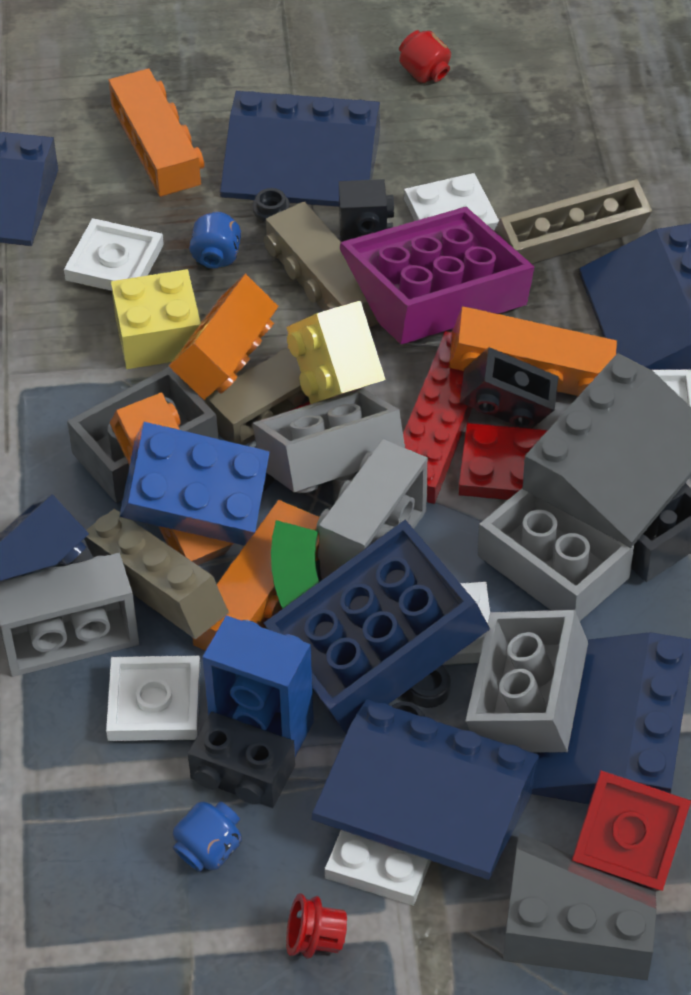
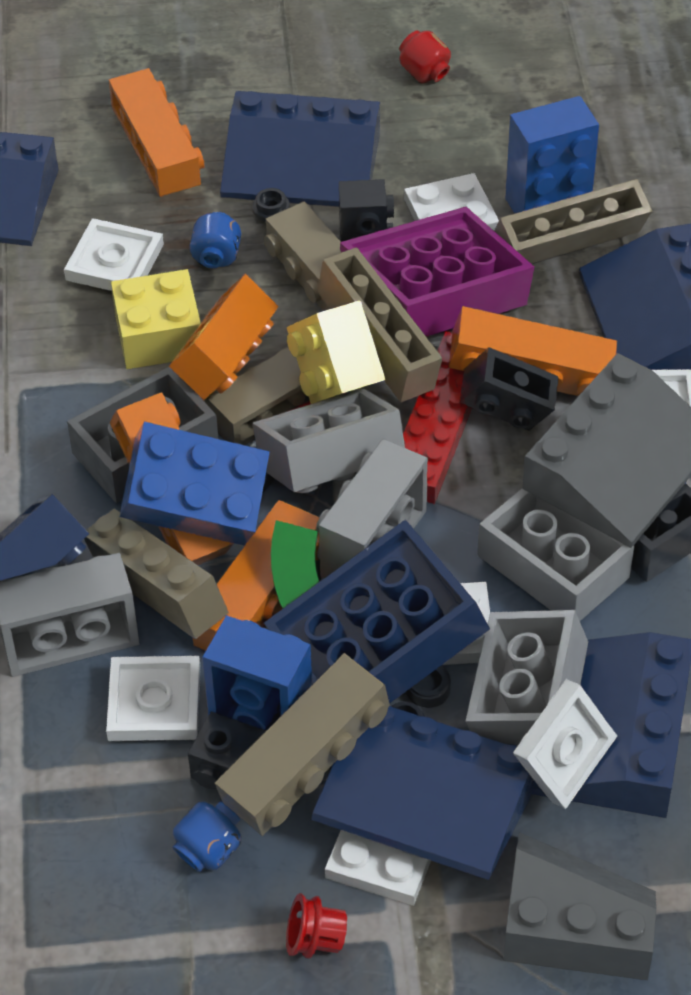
red plate [459,423,548,500] -> none
red plate [572,770,691,891] -> none
none -> dark tan brick [215,653,390,836]
none -> dark tan brick [317,247,442,403]
none -> blue brick [505,96,599,214]
none -> white plate [513,679,617,809]

